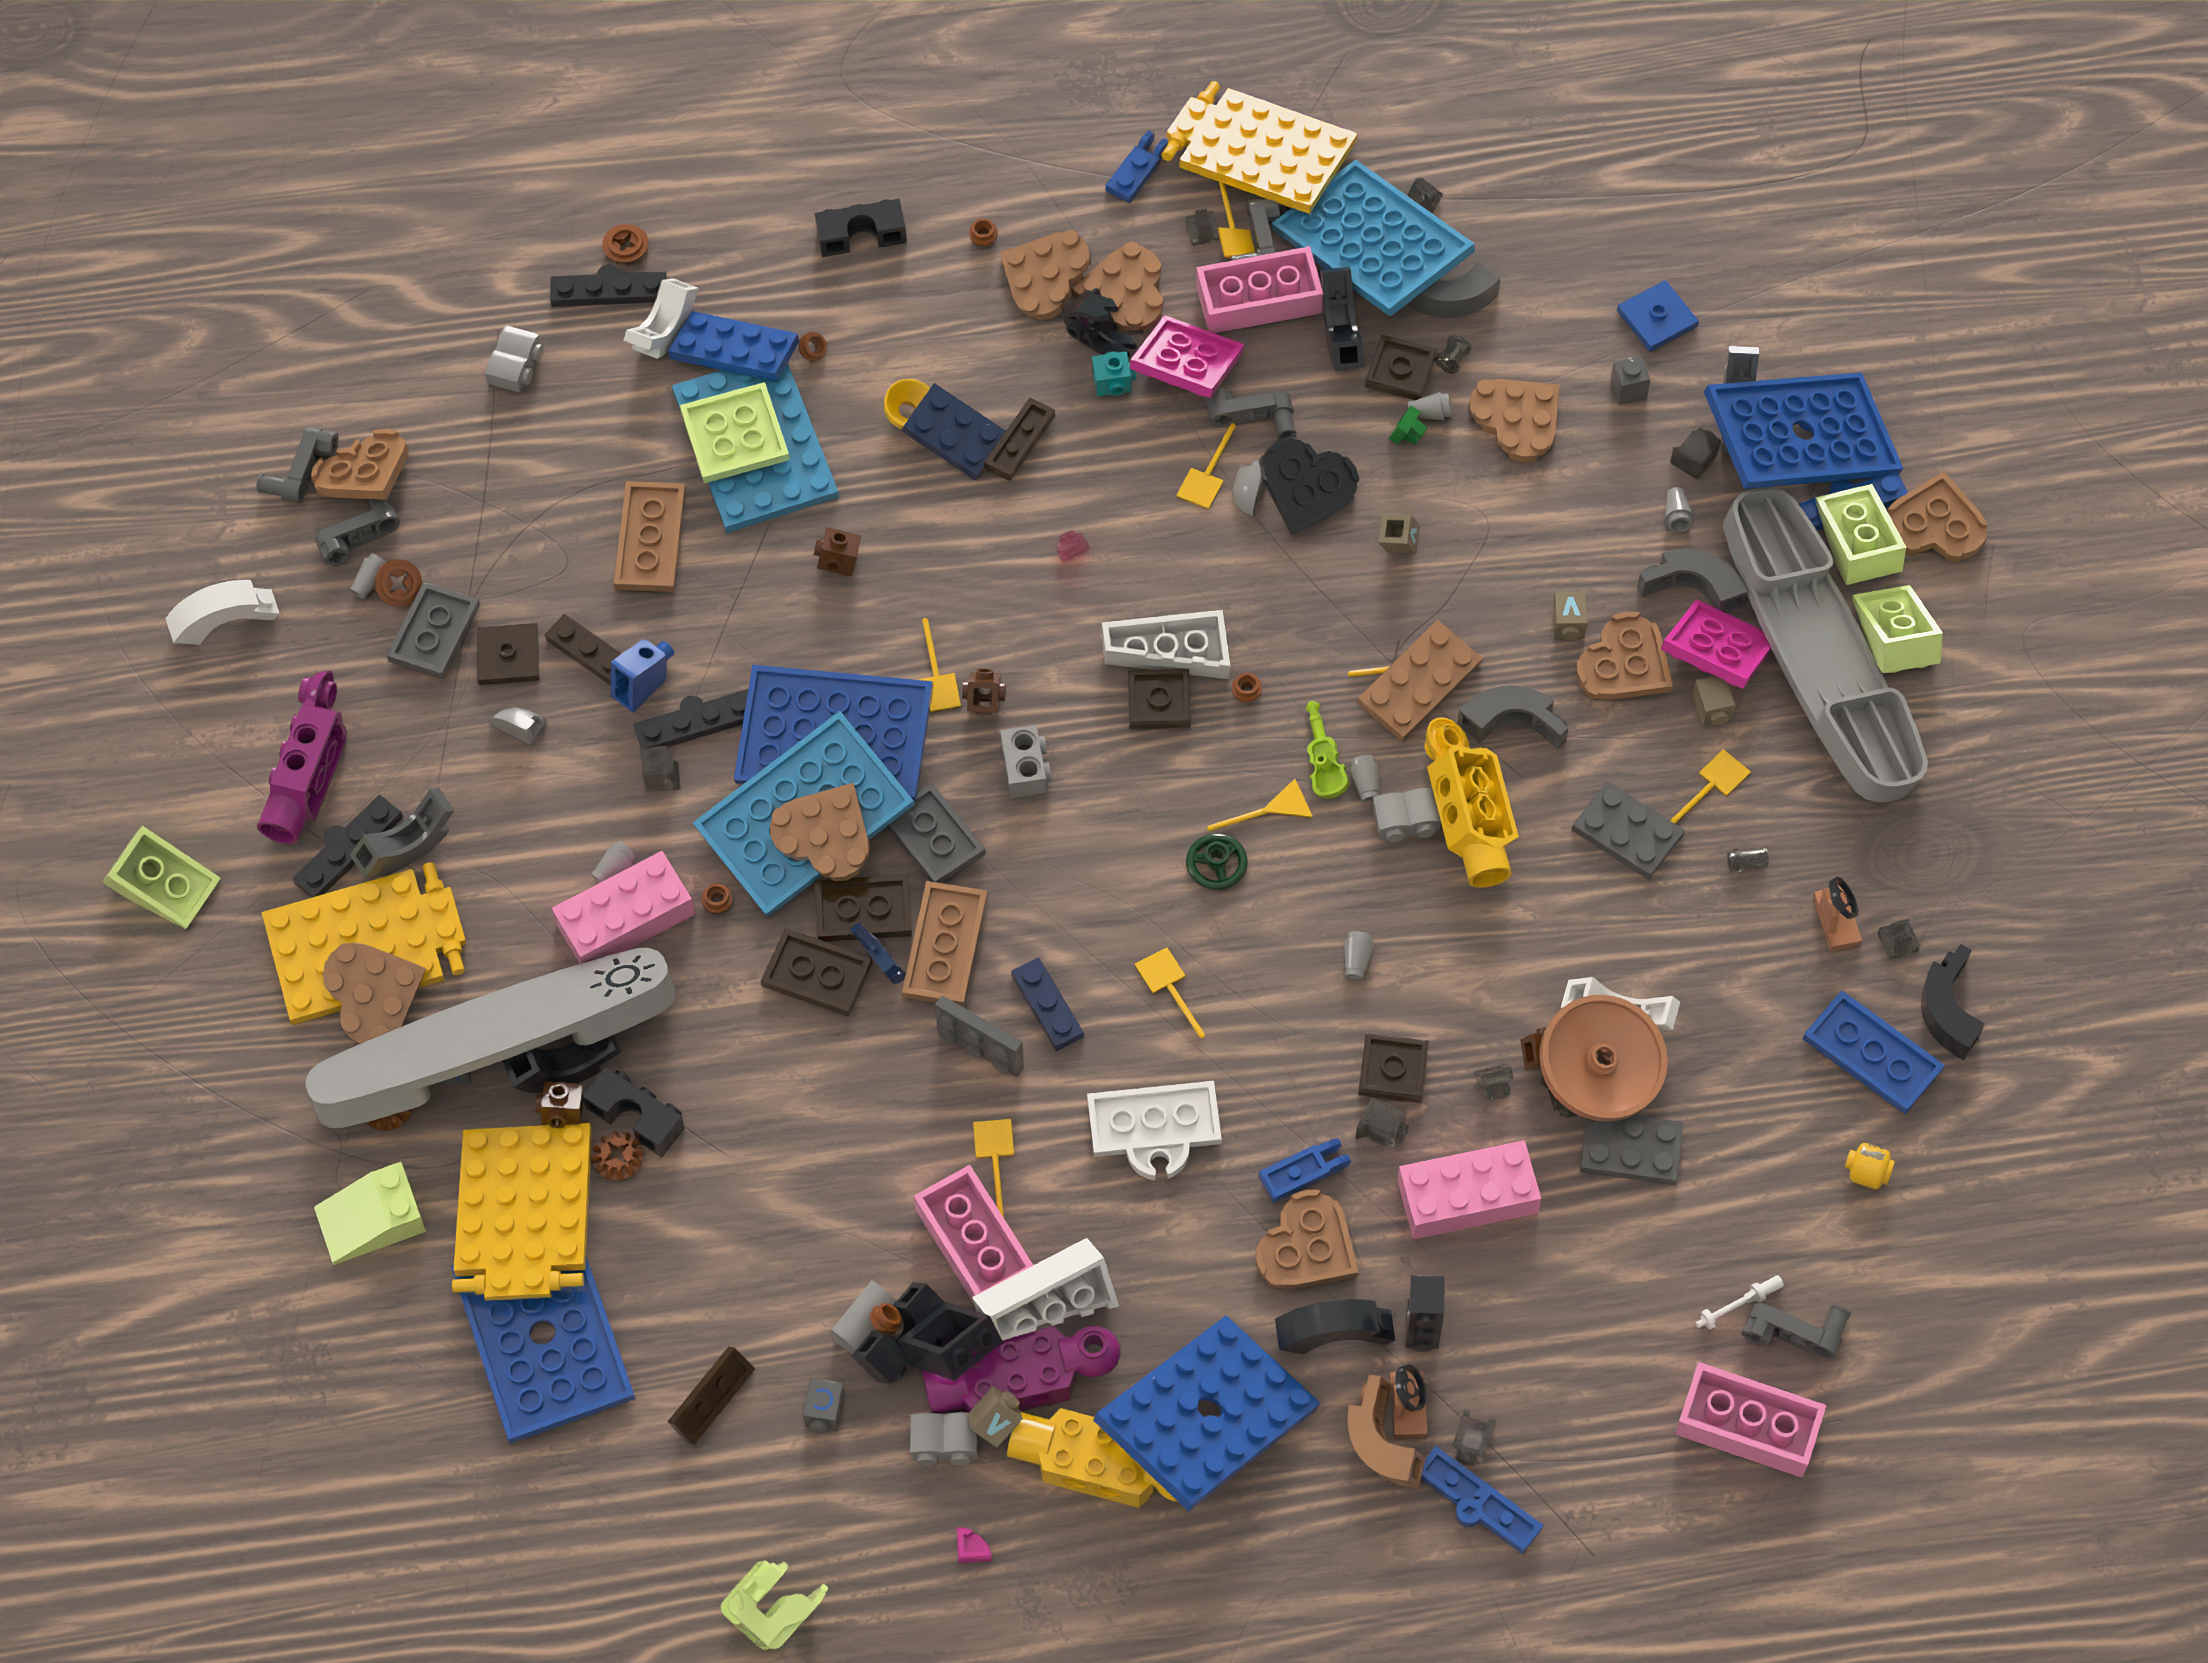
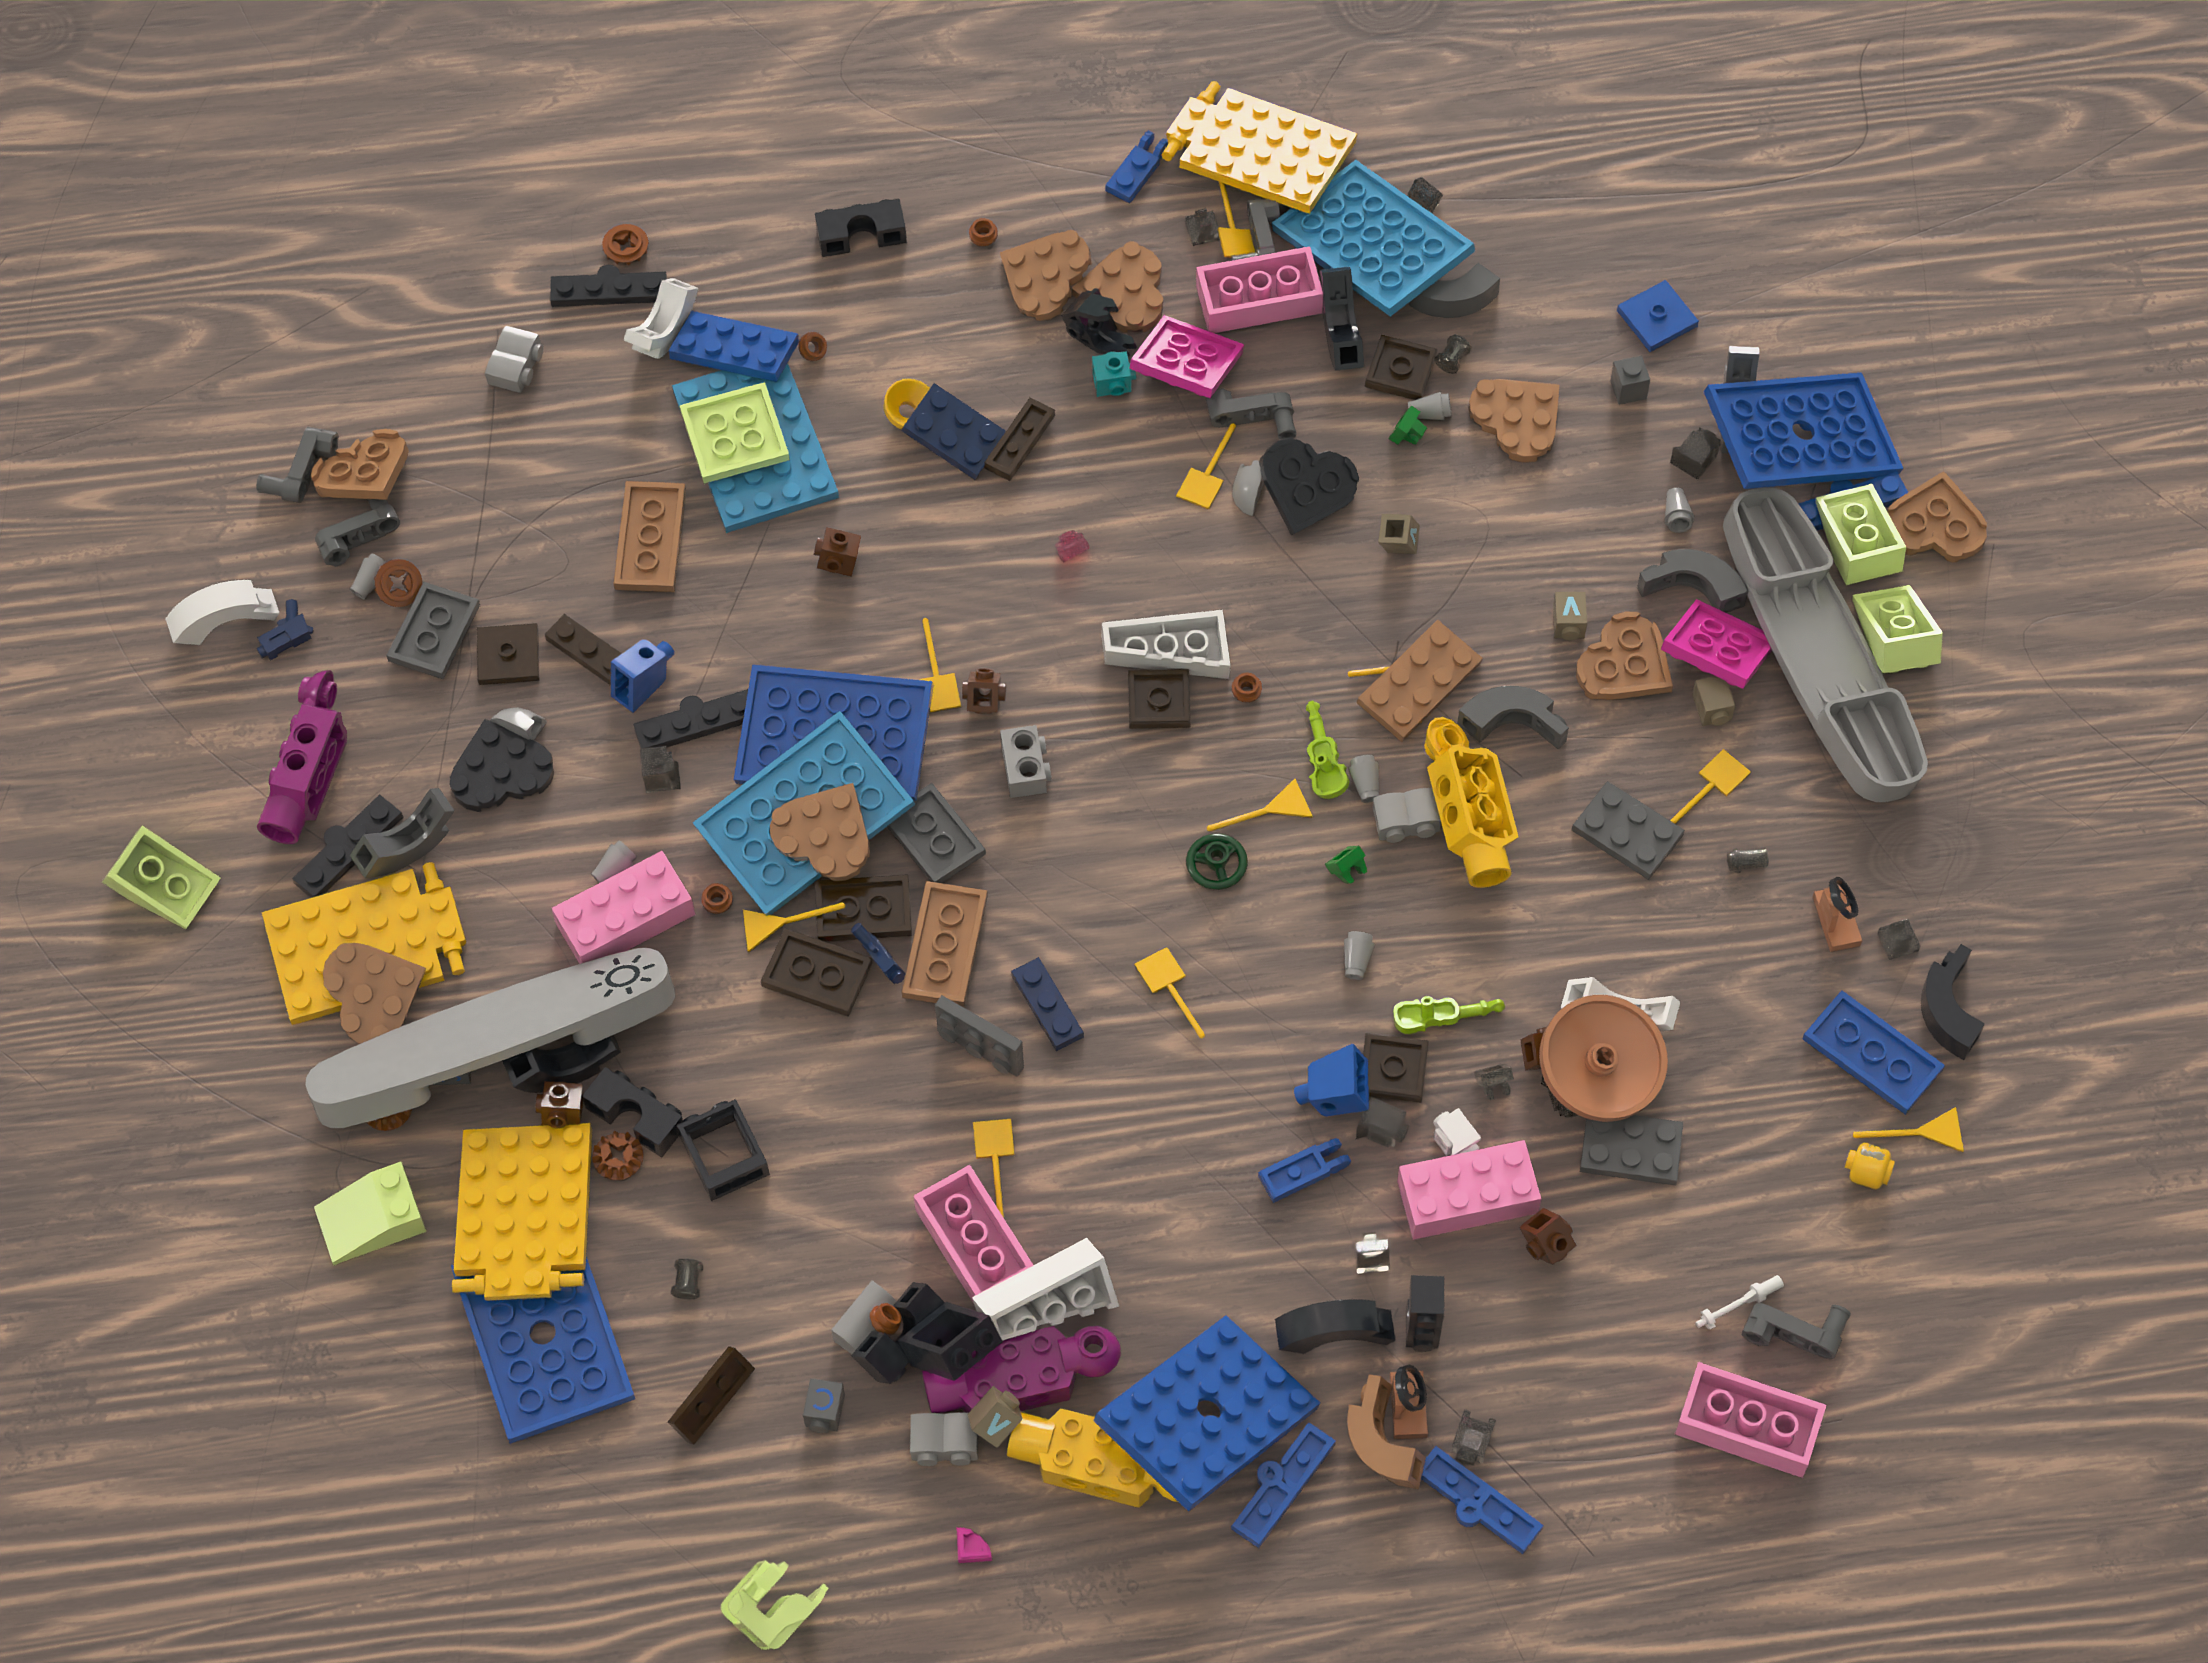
white plate [1087,1081,1222,1180] -> none
medium nougat plate [1256,1190,1359,1290] -> none
none -> dark blue piece [256,599,314,661]
none -> black plate [449,719,554,812]
none -> clear smoke bush [671,1259,704,1300]
none -> black window [677,1099,770,1201]
none -> yellow piece [743,903,845,952]
none -> blue hinge [1232,1422,1336,1548]
none -> blue torso [1294,1044,1369,1117]
none -> green tile [1325,845,1367,884]
none -> clear smoke tile [1355,1232,1390,1274]
none -> lime piece [1393,996,1505,1034]
none -> white window [1433,1108,1481,1156]
none -> reddish brown brick [1519,1208,1577,1265]
none -> yellow piece [1853,1107,1964,1152]

